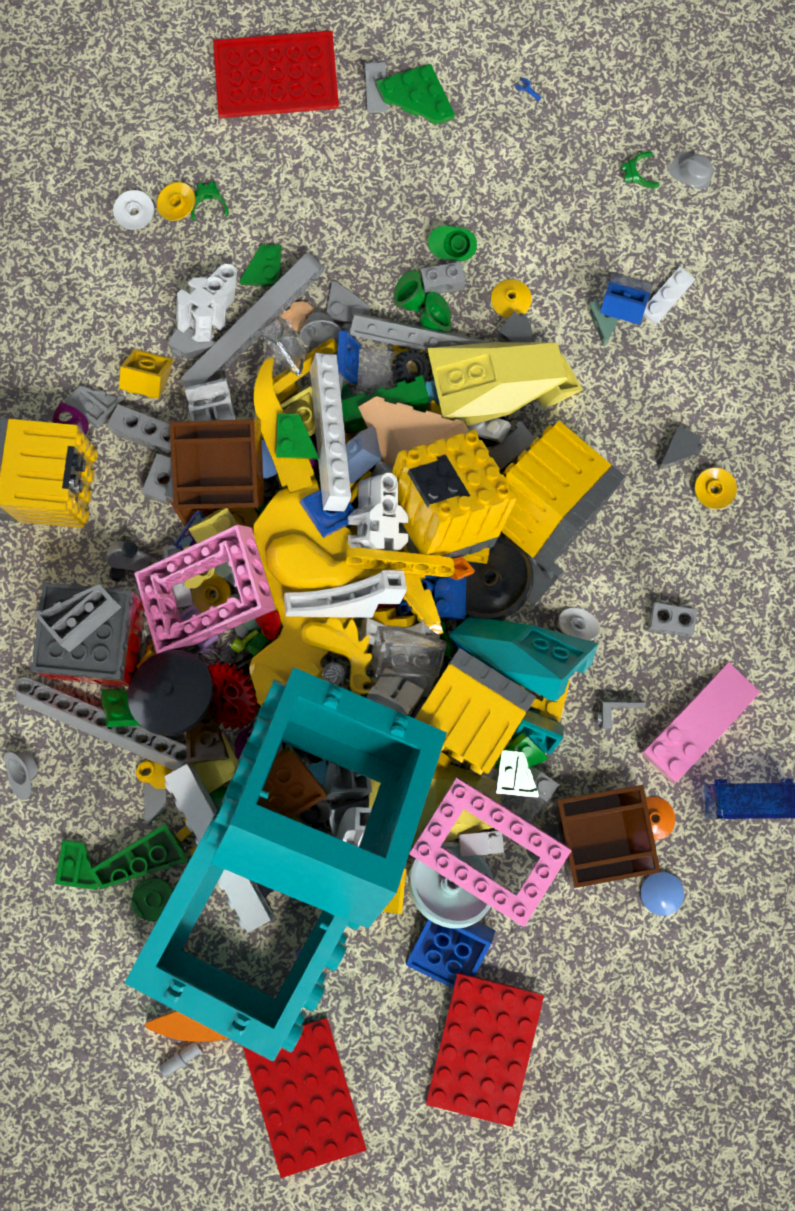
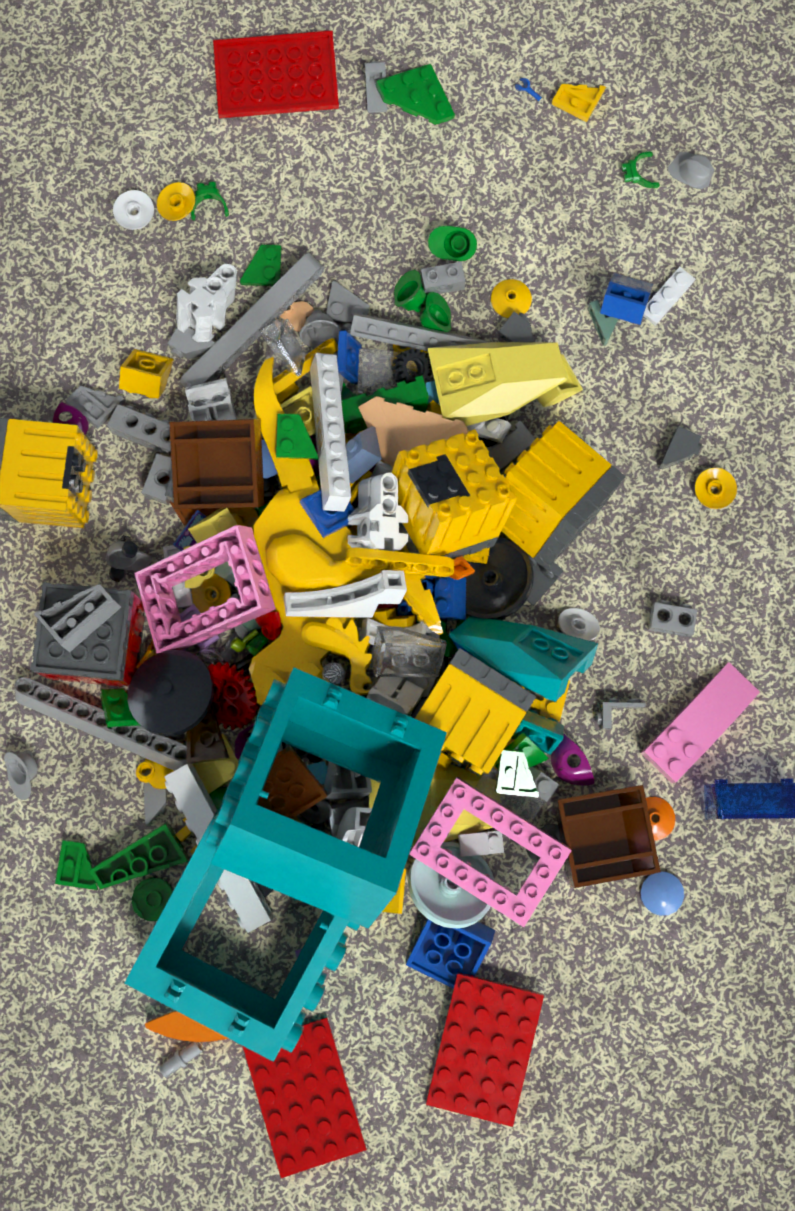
none -> magenta piece [551,734,595,786]
none -> yellow wing [552,84,606,122]

